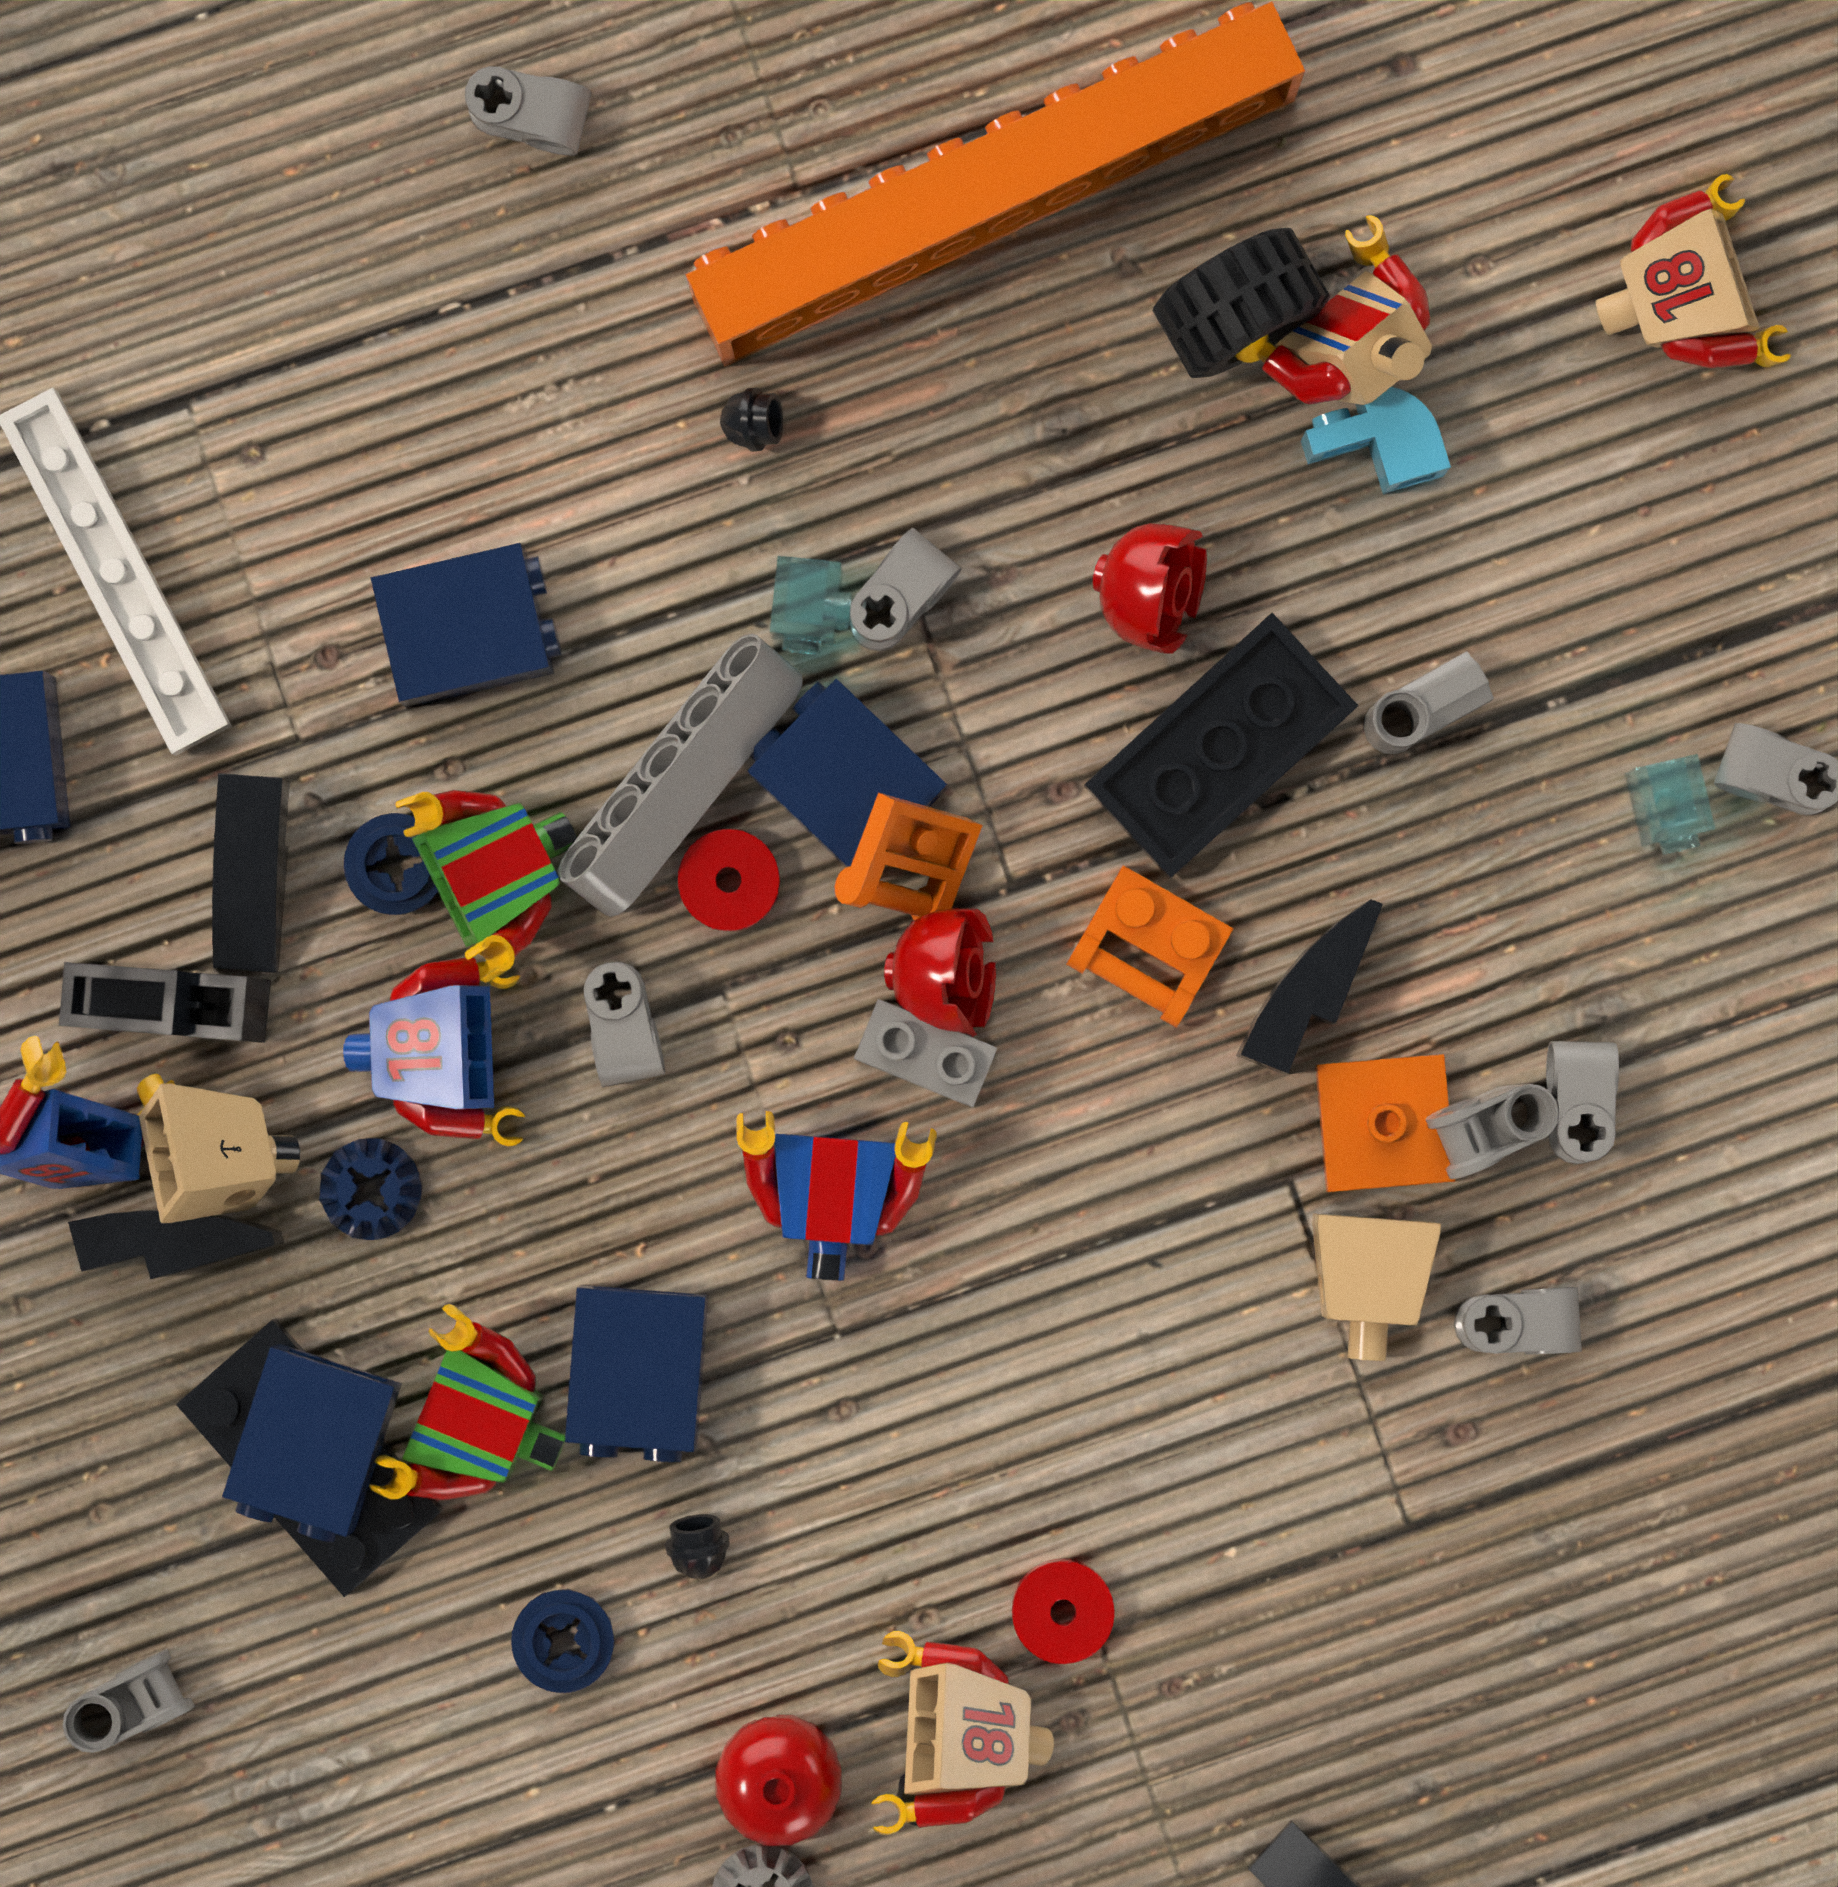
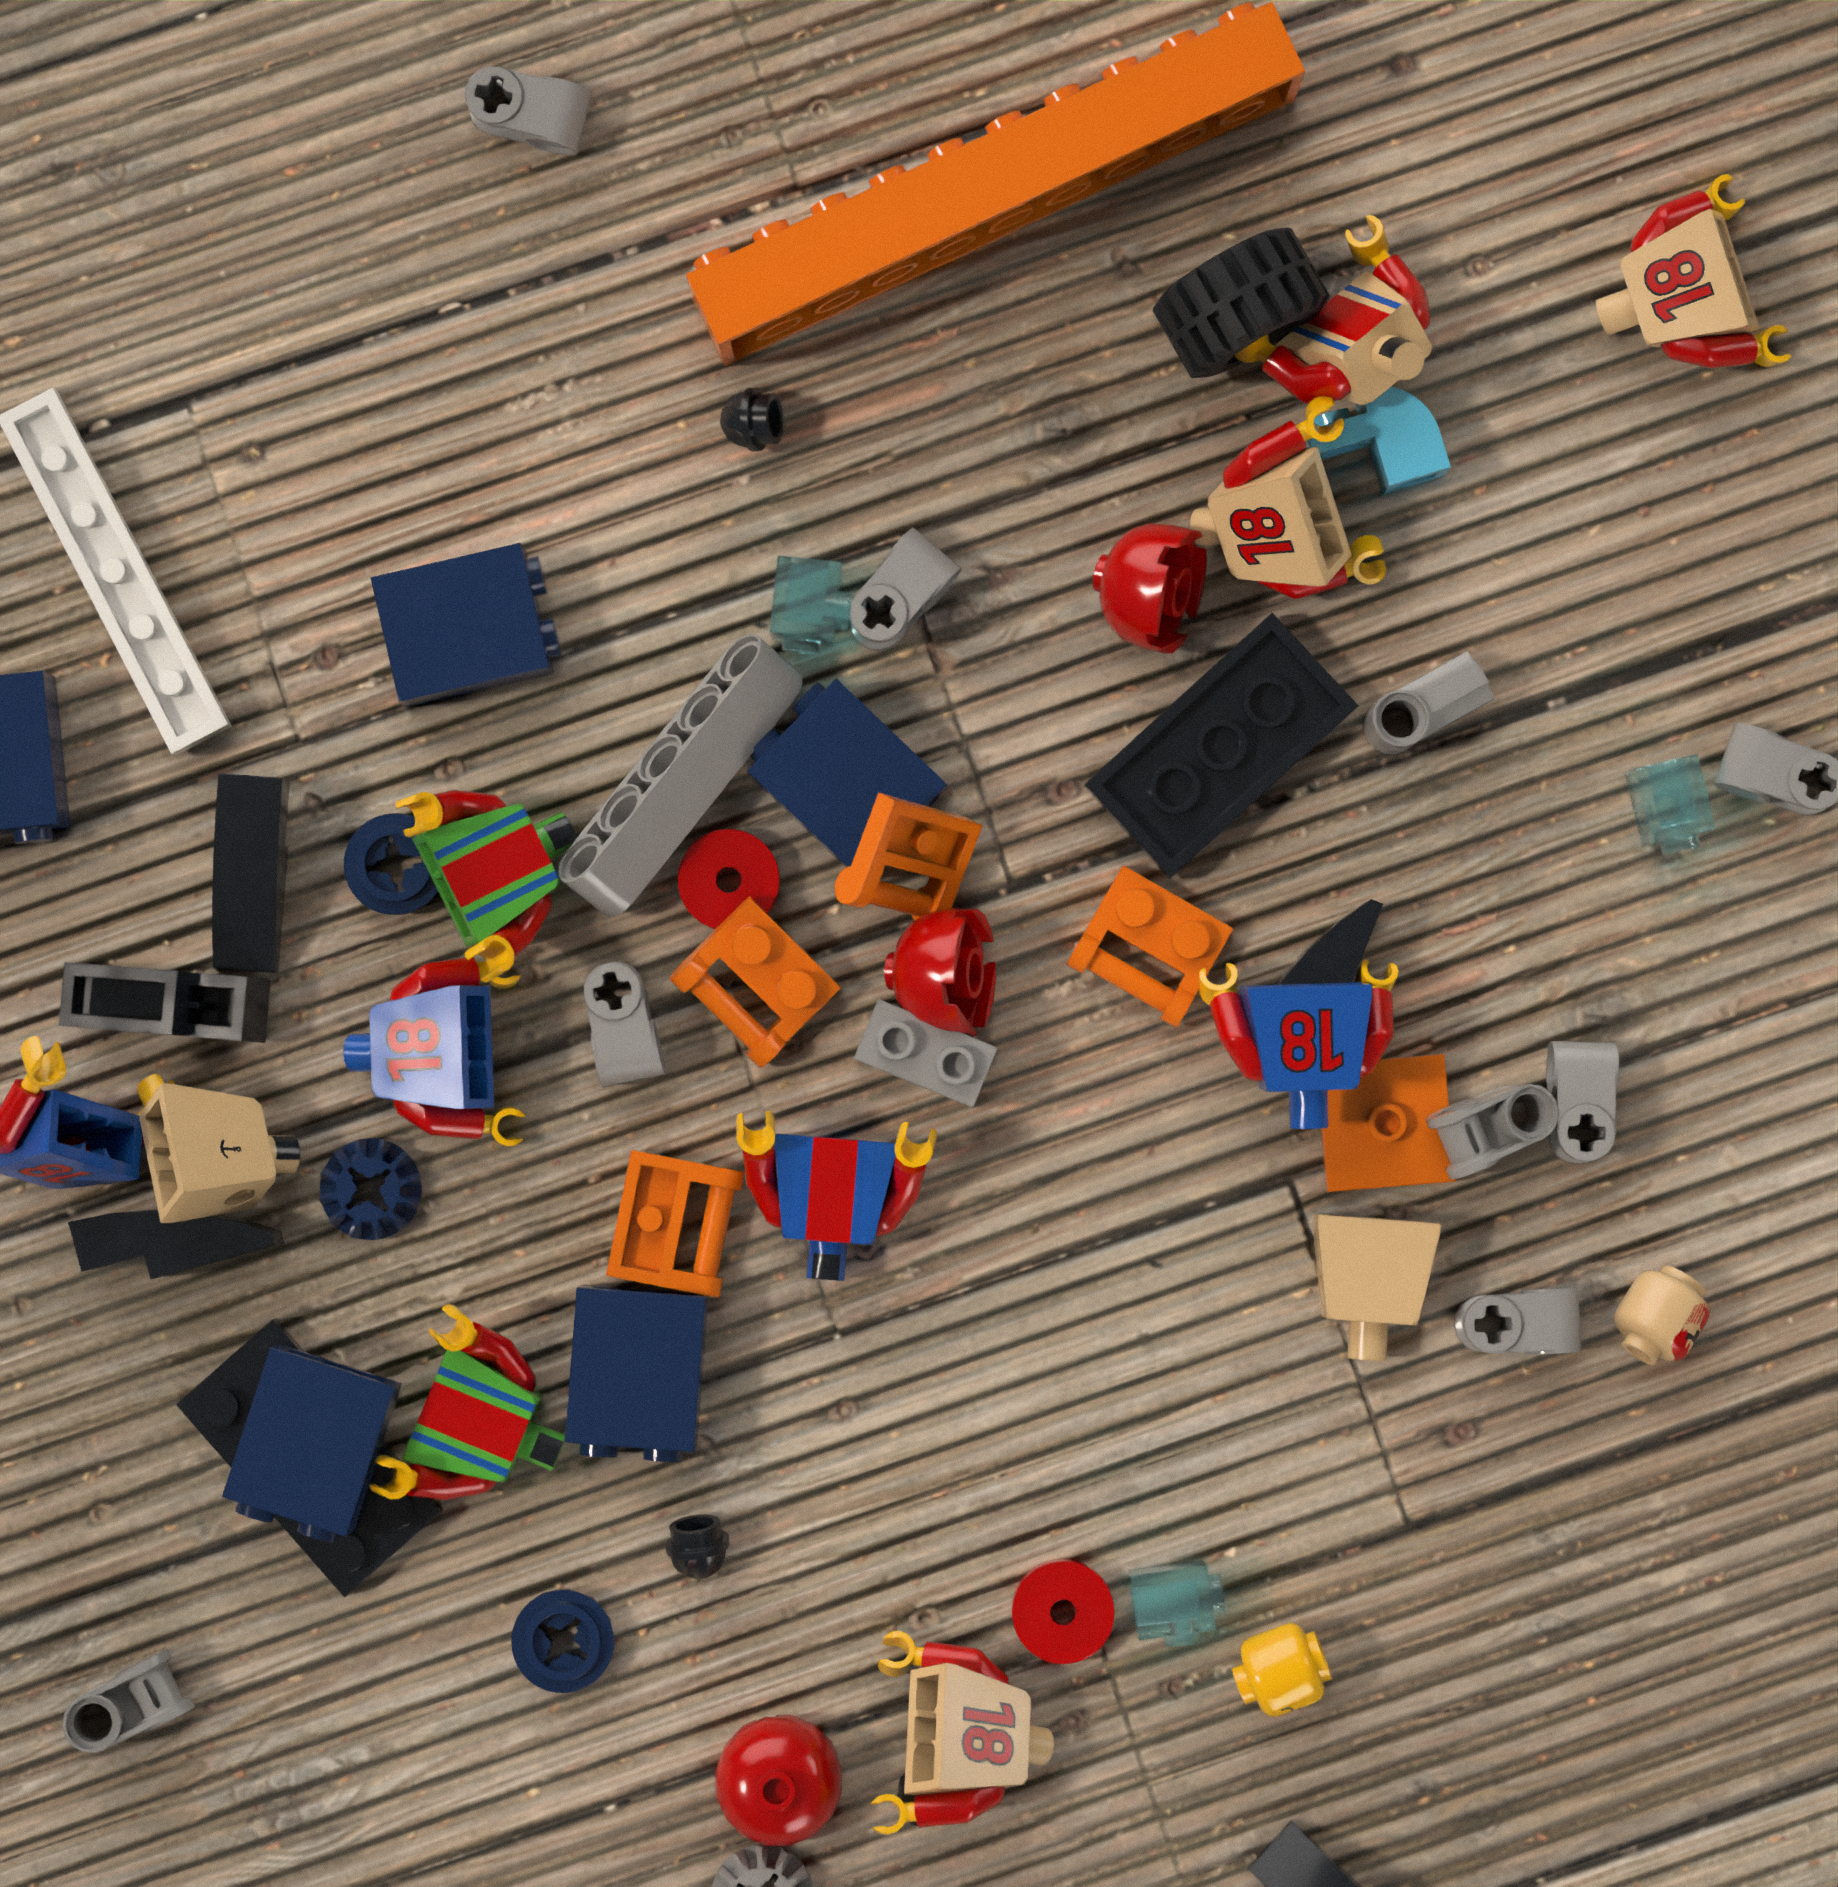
none -> orange plate [606,1150,745,1298]
none -> orange plate [669,896,841,1068]
none -> clear light blue brick [1127,1559,1225,1647]
none -> torso [1190,396,1387,599]
none -> torso [1199,959,1399,1129]
none -> yellow head [1232,1623,1332,1717]
none -> tan head [1614,1265,1711,1365]

